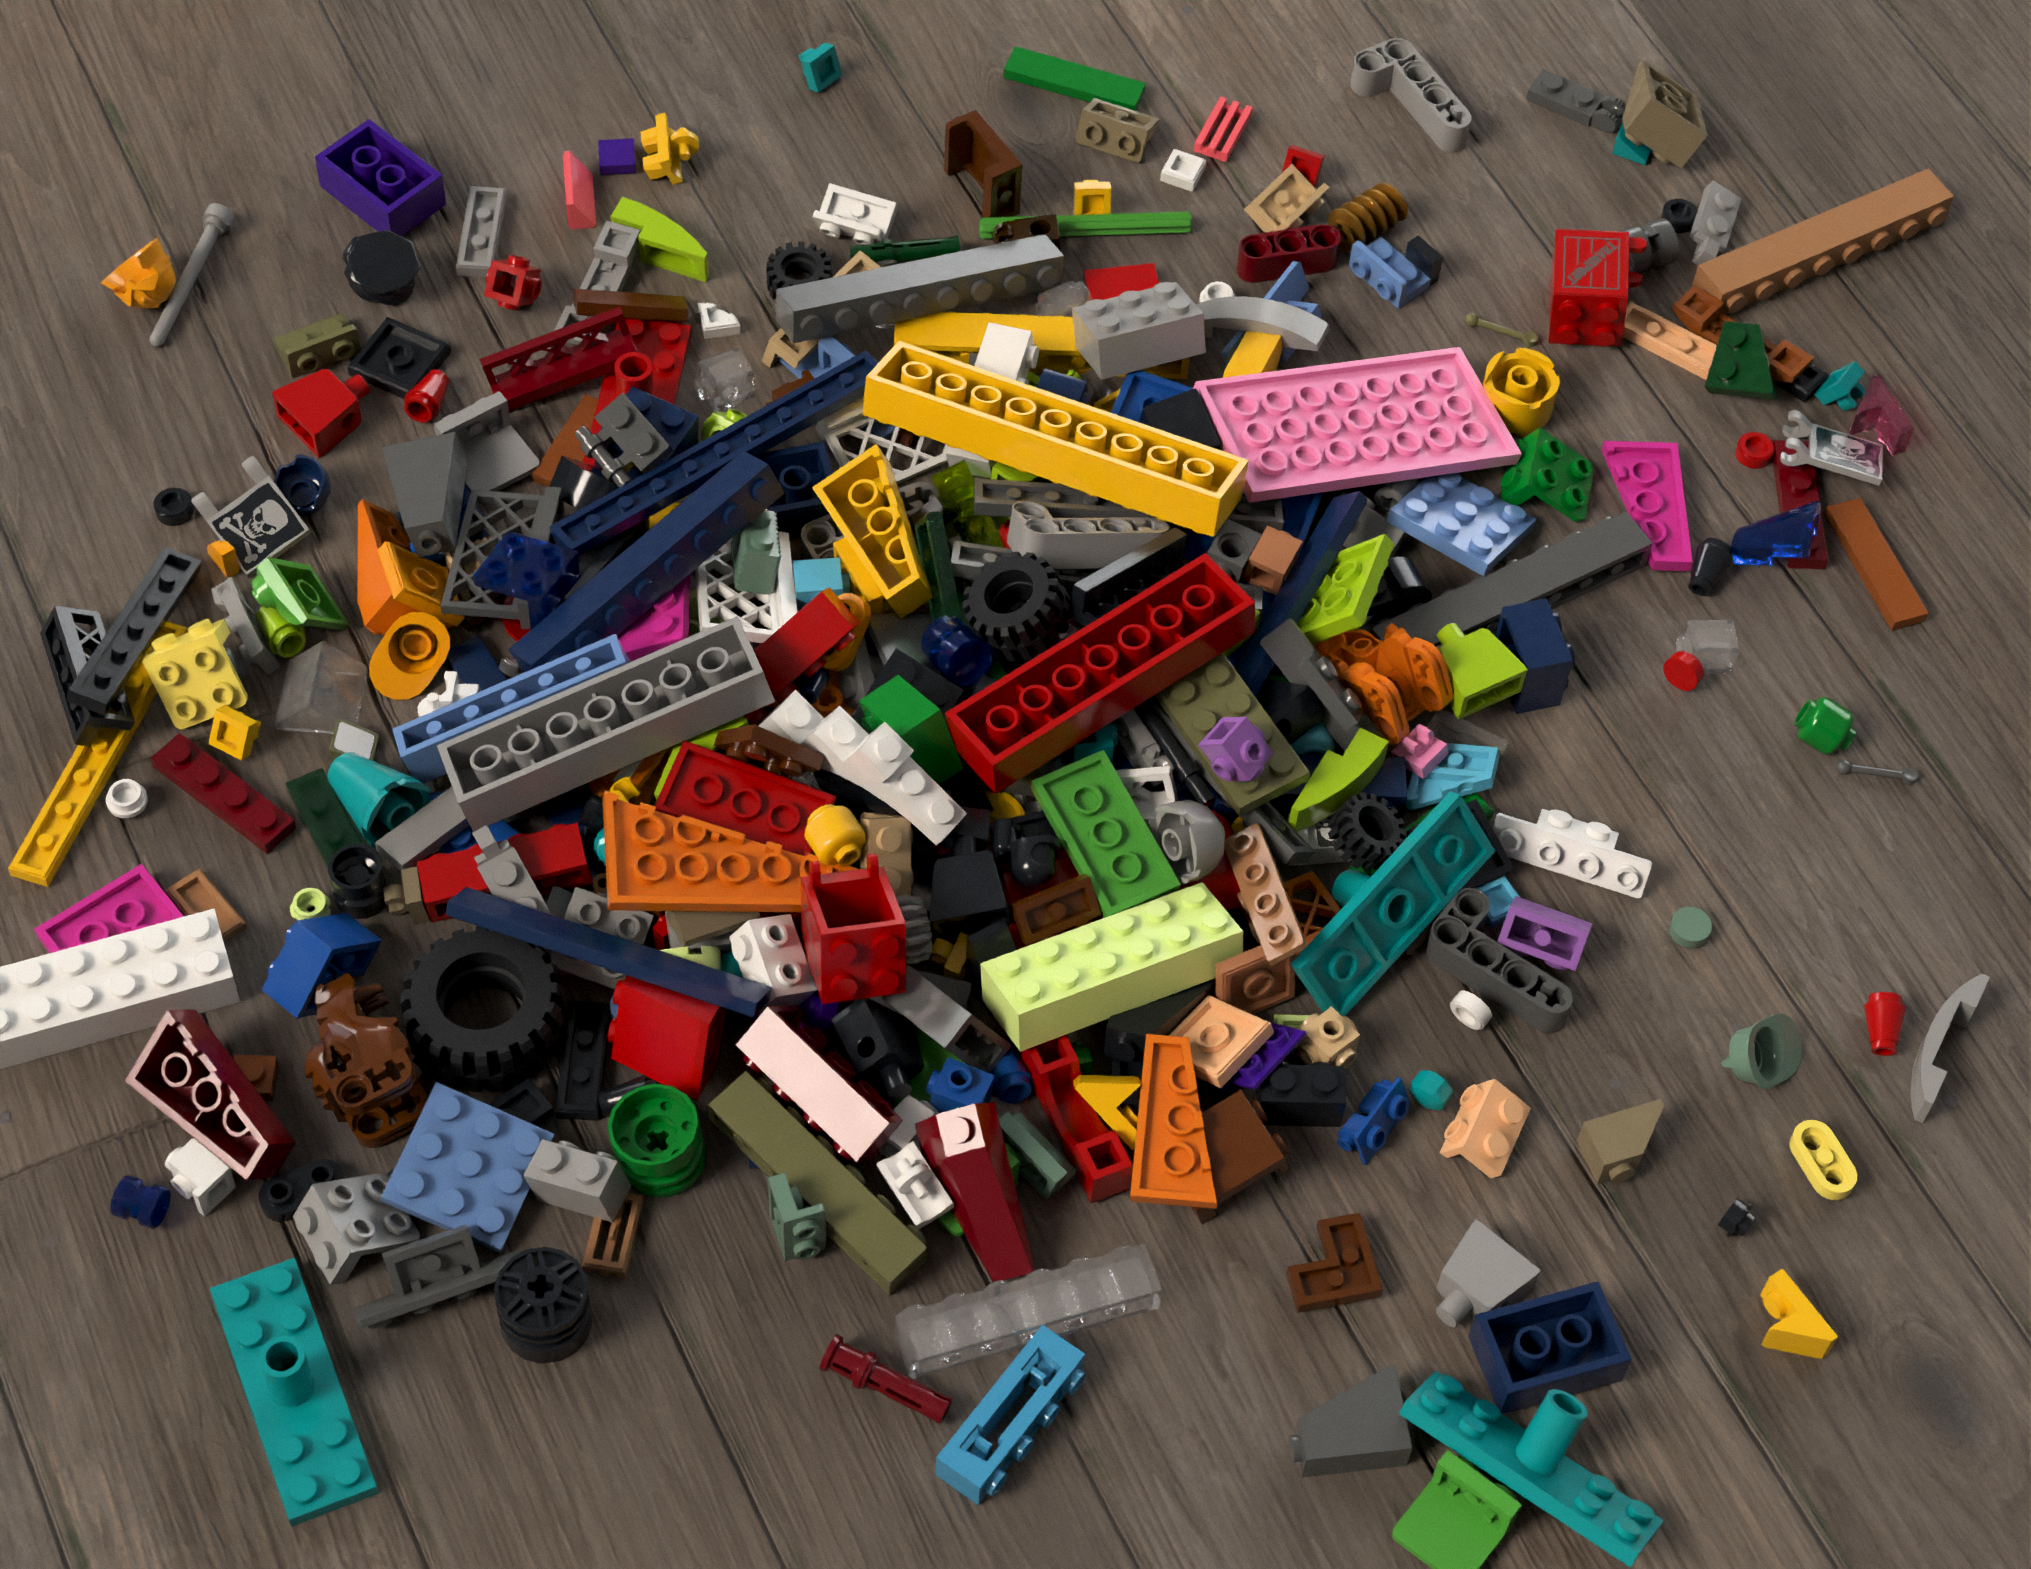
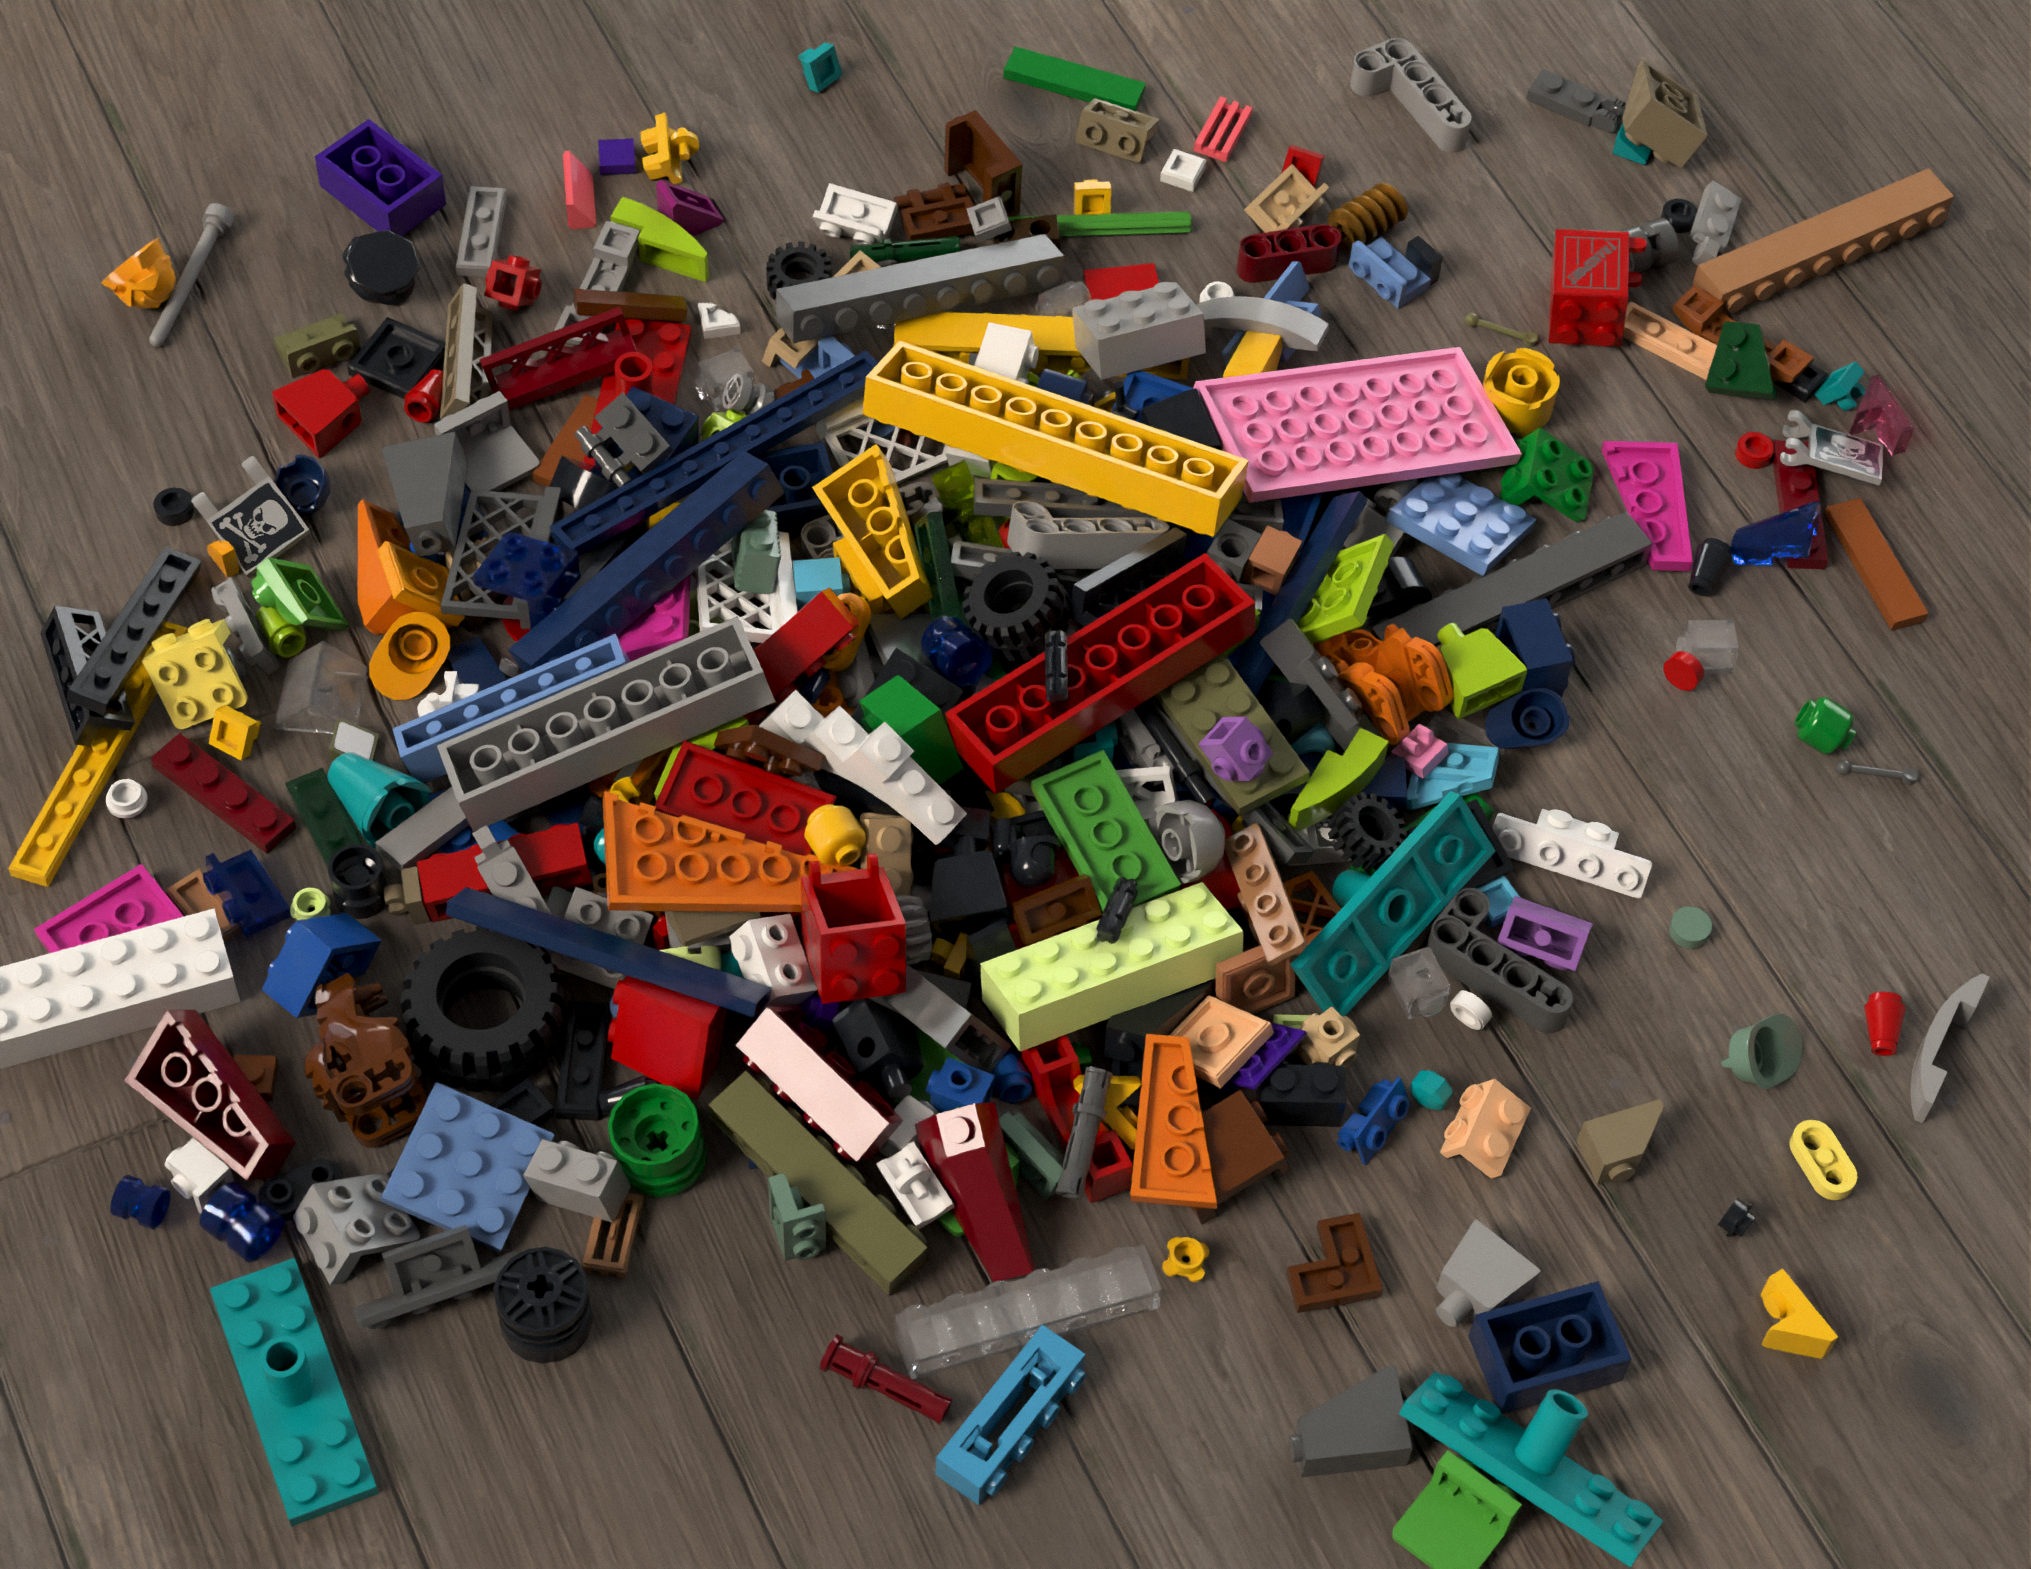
none -> clear blue wheel [199,1181,285,1263]
none -> clear blue bracket [203,850,291,937]
none -> dark tan fence [440,283,493,420]
none -> magenta slope [656,179,724,236]
none -> light grey wheel [722,374,774,415]
none -> reddish brown plate [894,182,974,241]
none -> light grey tile [967,196,1012,243]
none -> black axle [1045,630,1068,703]
none -> dark grey pin [1055,1067,1113,1200]
none -> black axle [1096,877,1138,944]
none -> black hand [1112,382,1139,421]
none -> yellow plate [1162,1237,1209,1282]
none -> clear brick [1387,946,1451,1020]
none -> dark blue cap [1485,687,1570,749]

